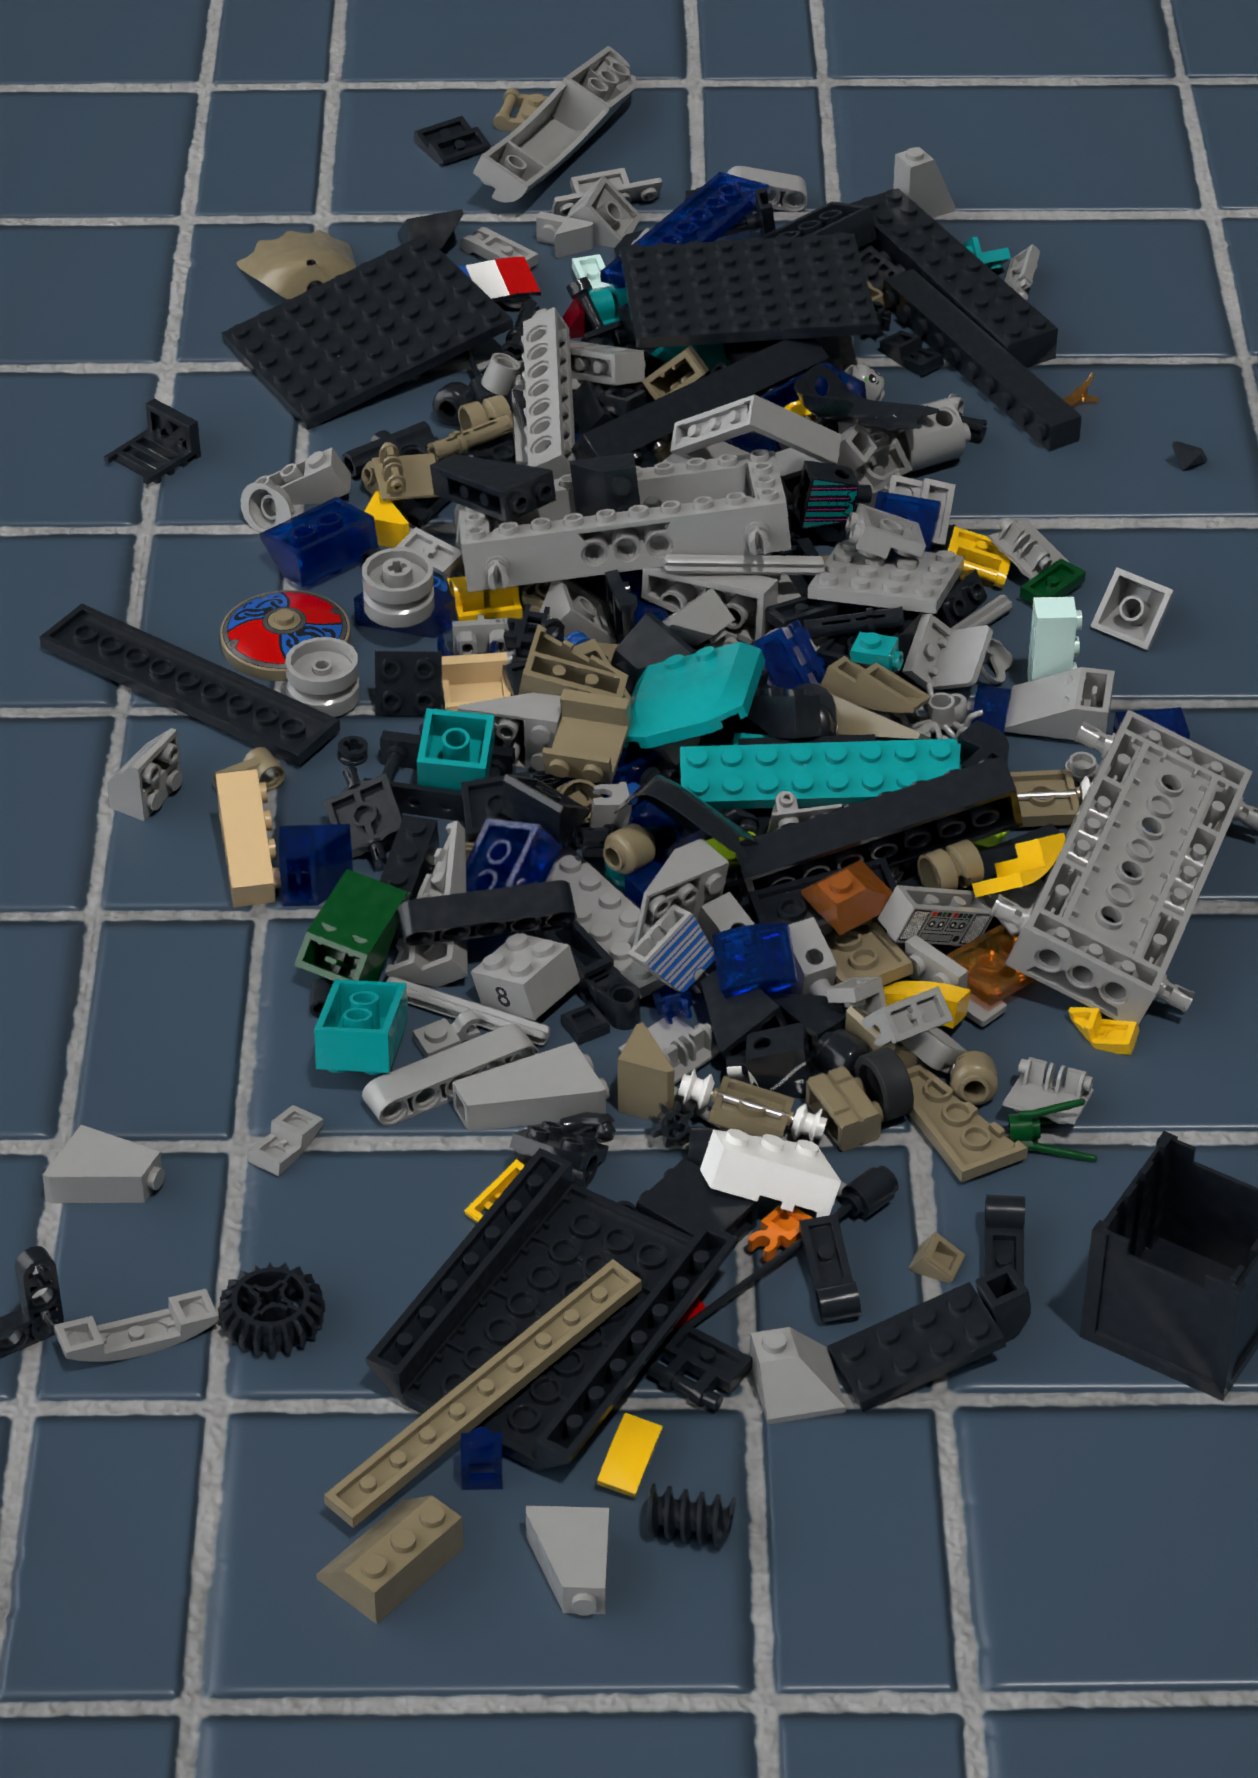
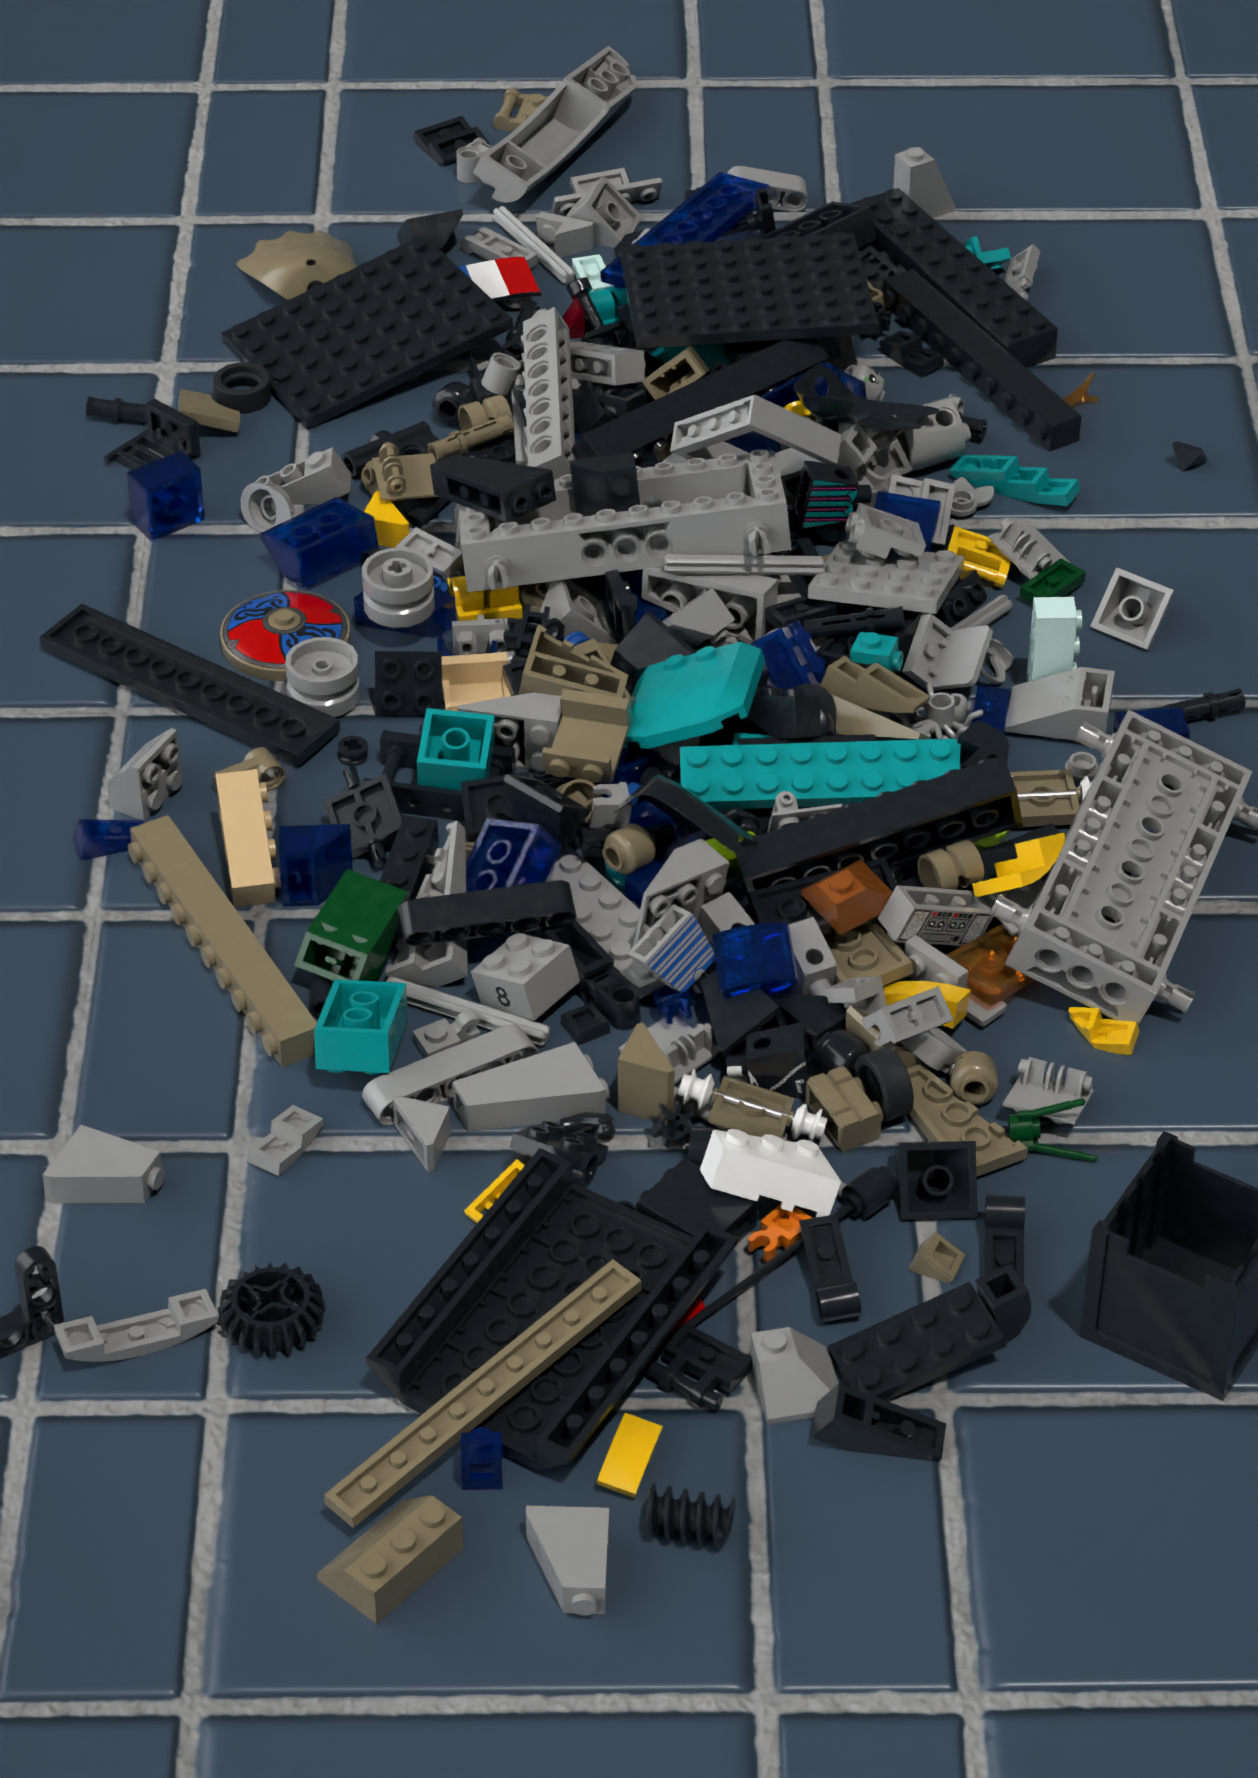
none -> clear blue slope [73,819,144,860]
none -> black pin [86,397,147,424]
none -> clear blue brick [127,451,205,542]
none -> dark tan brick [128,815,317,1068]
none -> dark tan tile [178,389,240,432]
none -> black tyre [213,362,271,414]
none -> light grey slope [393,1096,451,1172]
none -> light grey piece [457,138,493,183]
none -> light grey axle [493,206,576,285]
none -> black slope [812,1383,946,1462]
none -> black slope [895,1141,978,1220]
none -> teal slope [950,455,1081,506]
none -> light grey plate [951,477,994,517]
none -> black pin [1144,688,1246,726]

